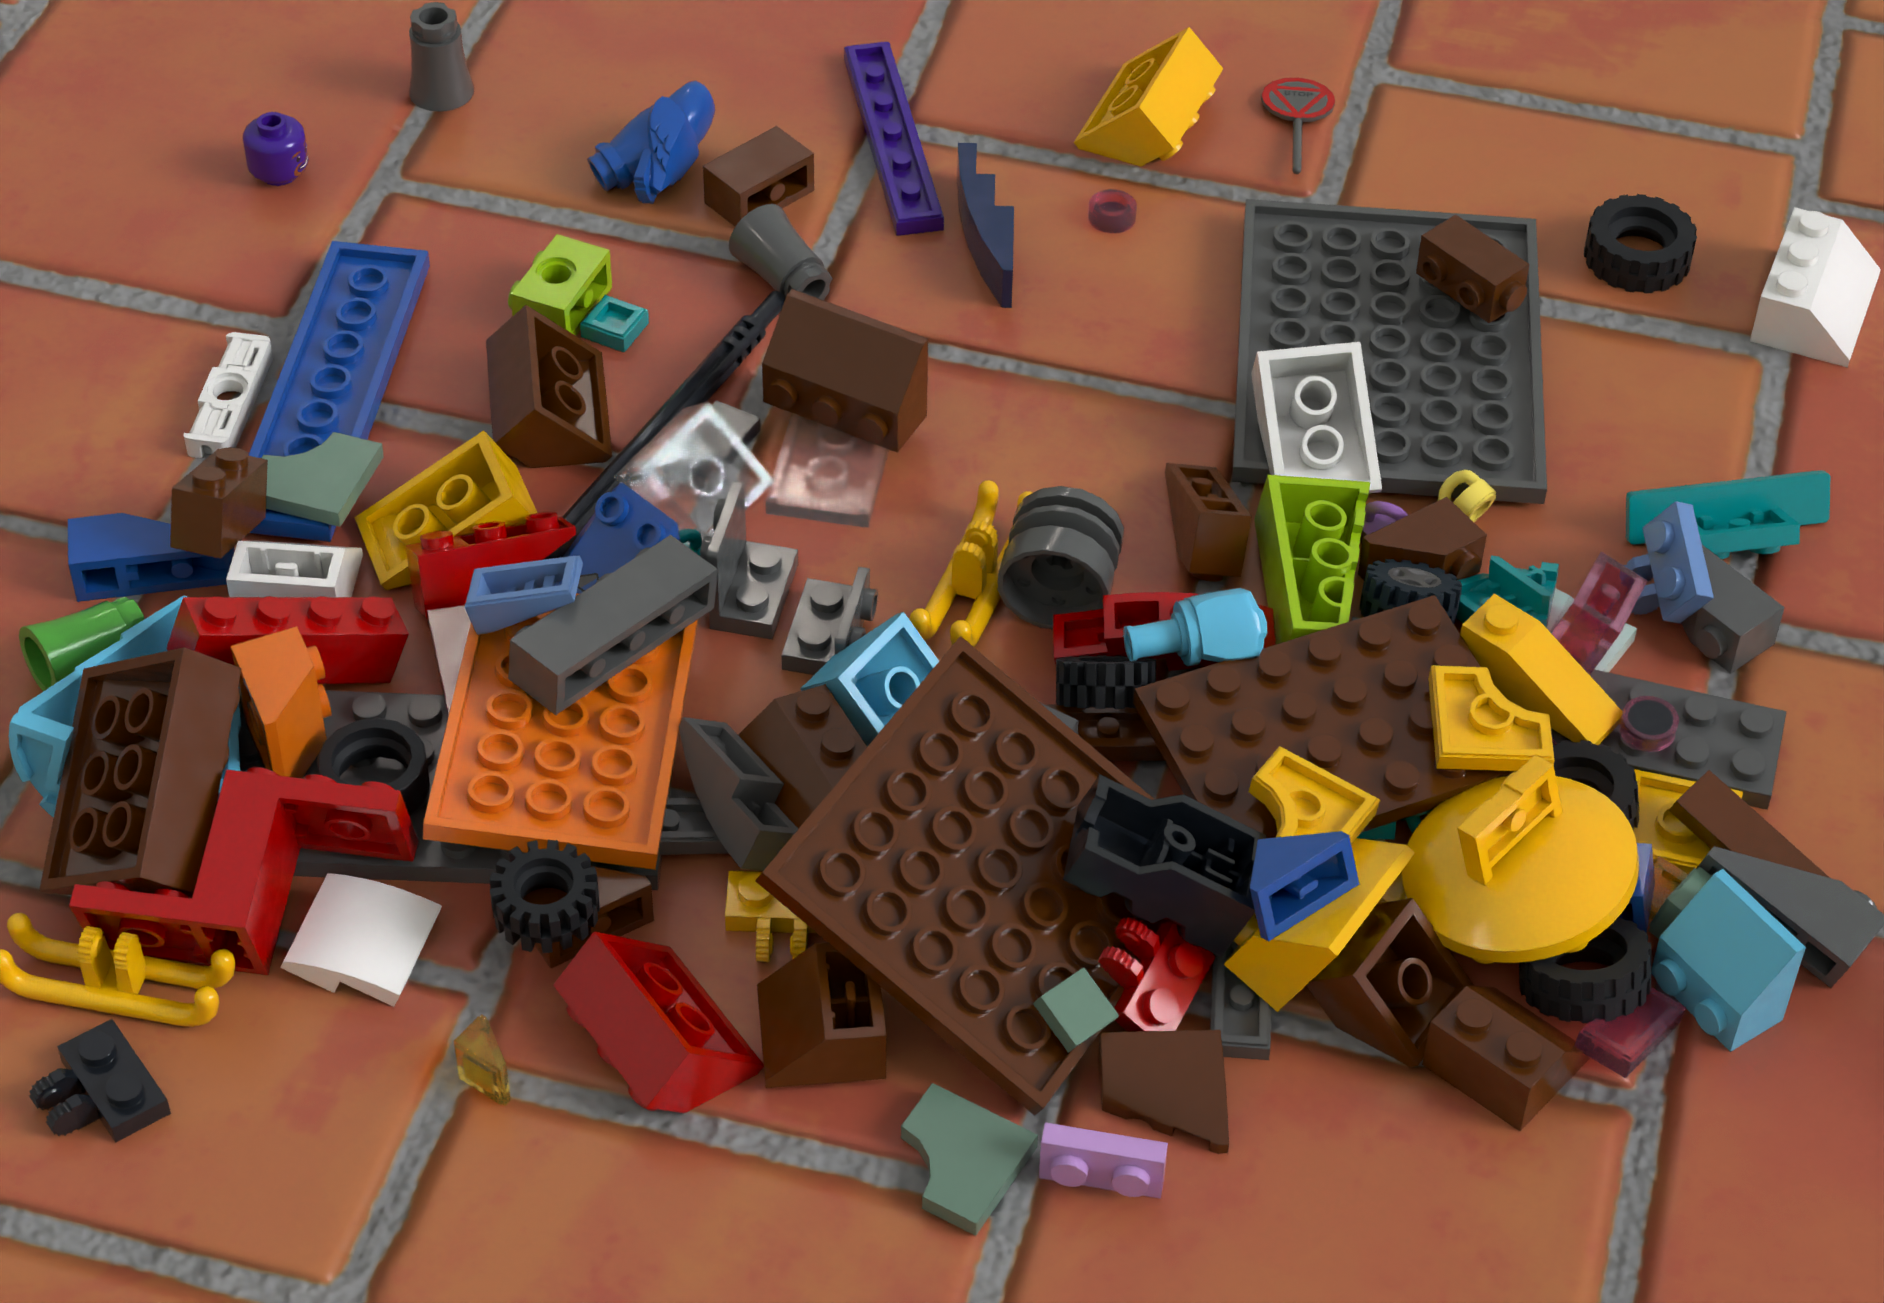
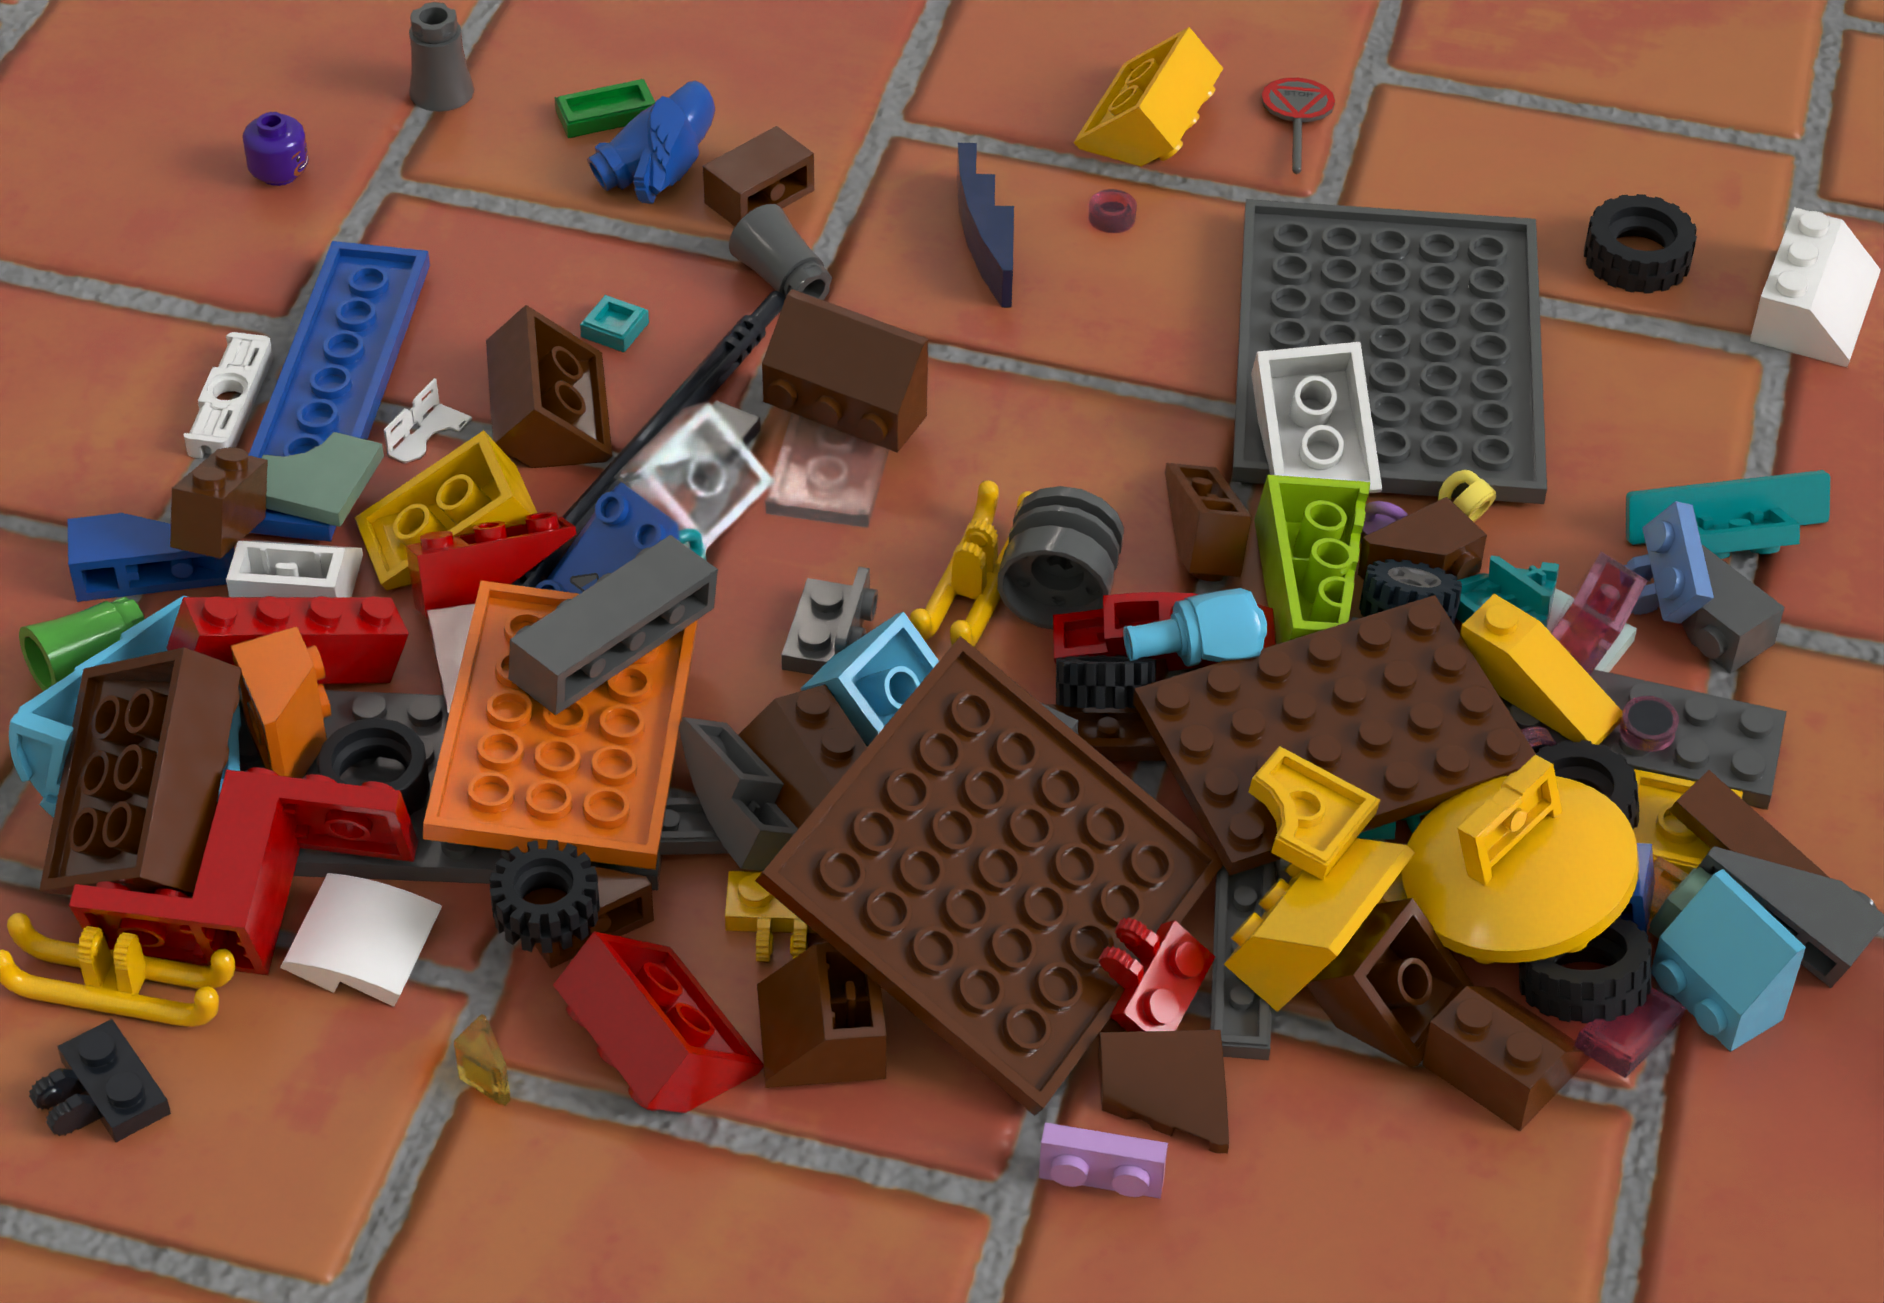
medium blue slope [465,555,583,635] -> none
lime brick [508,234,612,336] -> none
dark grey bracket [700,481,798,640] -> none
dark purple tile [844,42,944,236] -> none
sand green tile [901,1083,1038,1236] -> none
sand green tile [1033,967,1119,1053] -> none
black piece [1063,775,1266,957] -> none
blue slope [1250,831,1359,942] -> none
reddish brown brick [1416,214,1530,323] -> none
yellow tile [1428,665,1555,771] -> none
none -> white piece [384,378,472,464]
none -> green tile [554,79,655,138]

